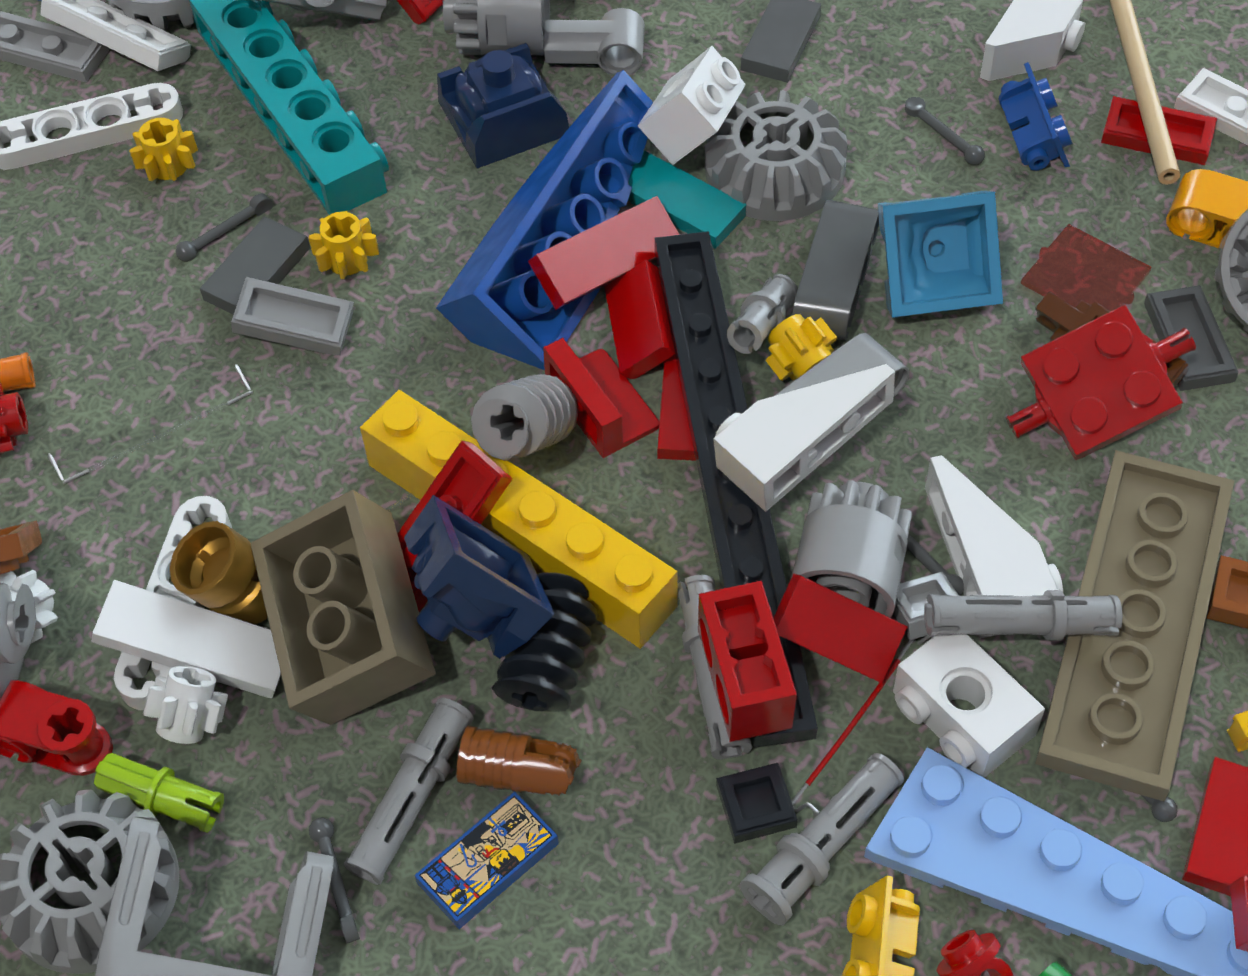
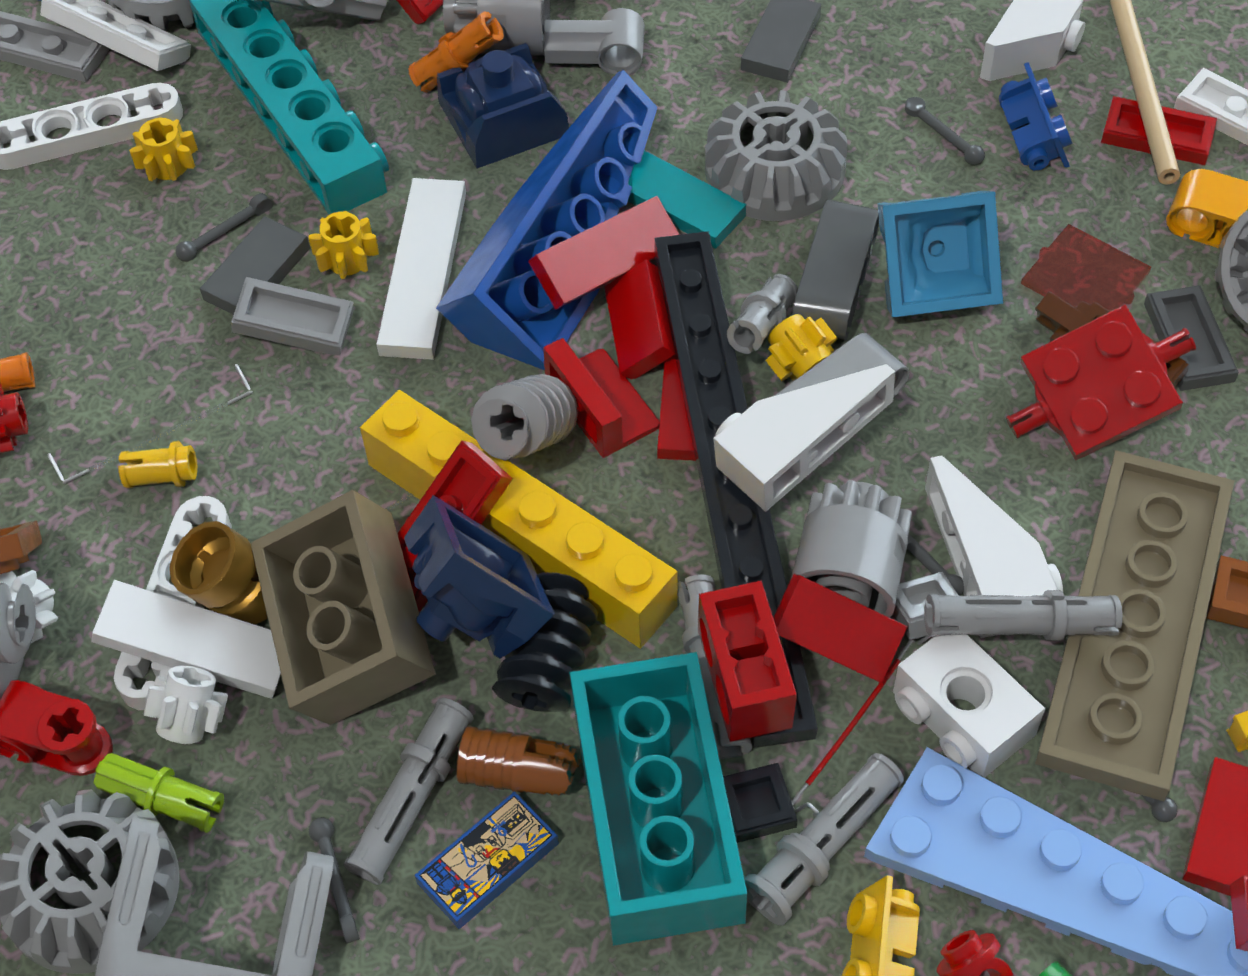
white brick [638,46,746,165] -> none
none -> yellow pin [118,441,197,489]
none -> white tile [377,178,466,360]
none -> orange pin [408,11,504,93]
none -> teal brick [569,652,747,946]

